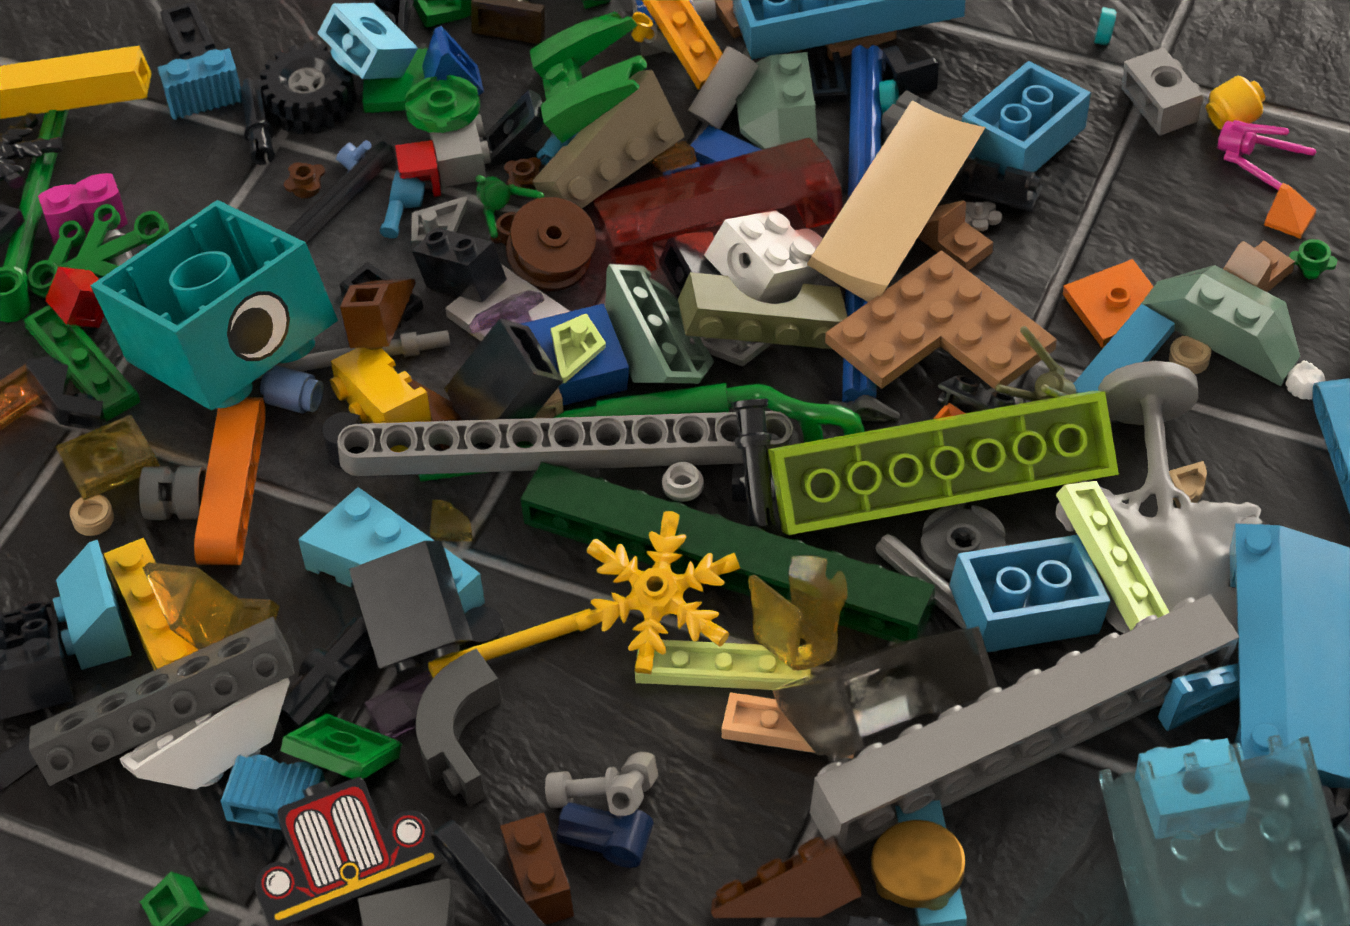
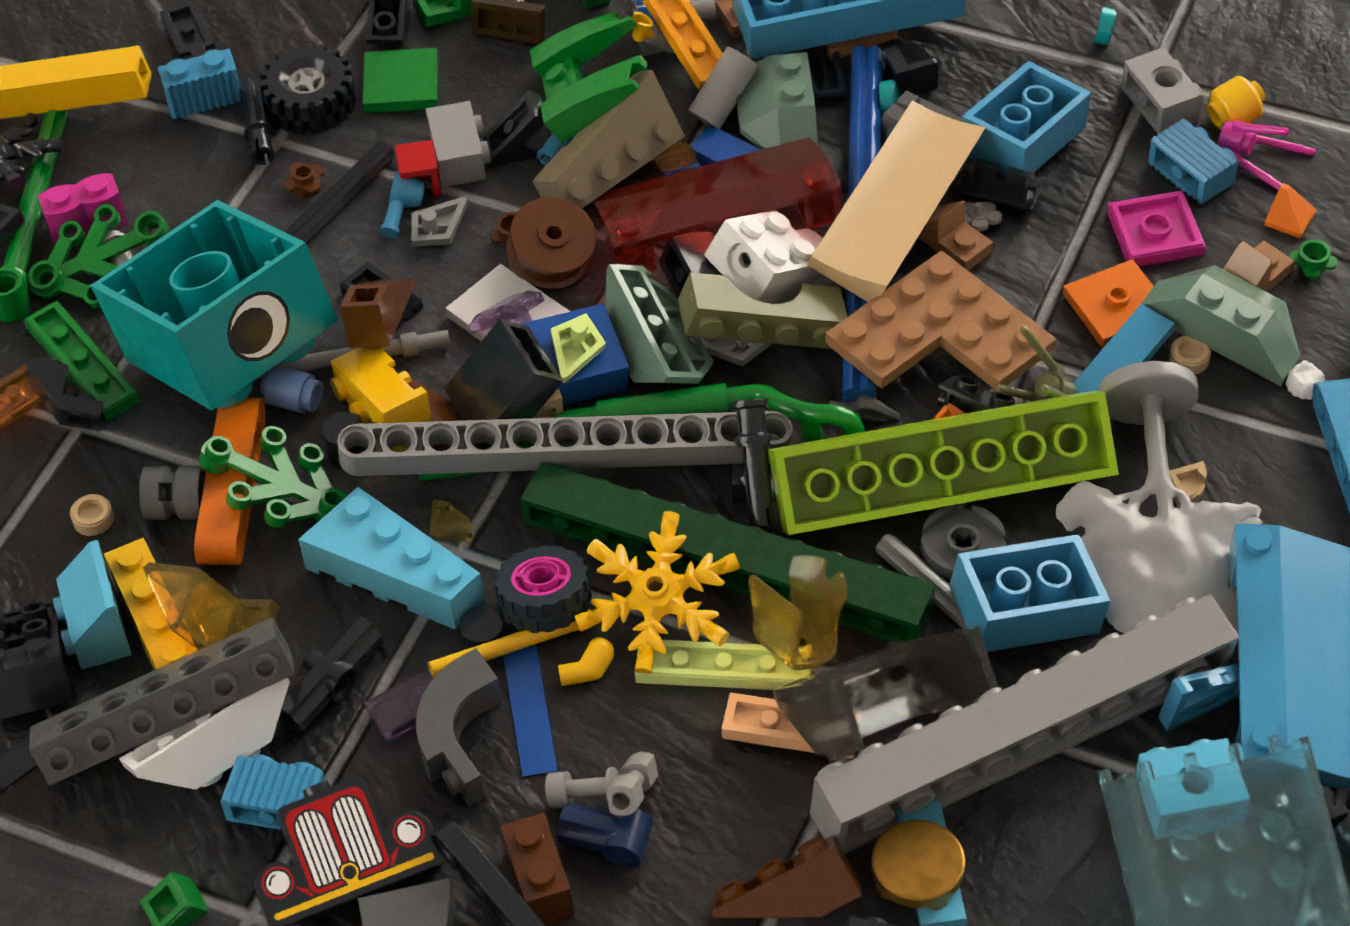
red panel [46,267,104,328] -> none
clear yellow tile [56,415,160,501] -> none
green tile [280,713,402,779] -> none
medium azure brick [318,3,418,79] -> none
medium blue hand [336,141,371,170] -> none
black brick [349,540,473,674] -> none
green tile [405,75,480,133] -> none
black brick [412,228,507,303] -> none
blue slope [422,26,484,95] -> none
green plant [475,175,544,239] -> none
reddish brown plate [504,157,541,190] -> none
white plate [662,462,704,502] -> none
yellowish green plate [1056,481,1170,631] -> none
none -> green plant [199,426,348,528]
none -> black wheel [494,545,592,633]
none -> blue sticker [503,644,557,777]
none -> yellow arm [558,637,614,686]
none -> dark pink tile [1107,190,1206,267]
none -> dark azure brick [1148,118,1239,205]

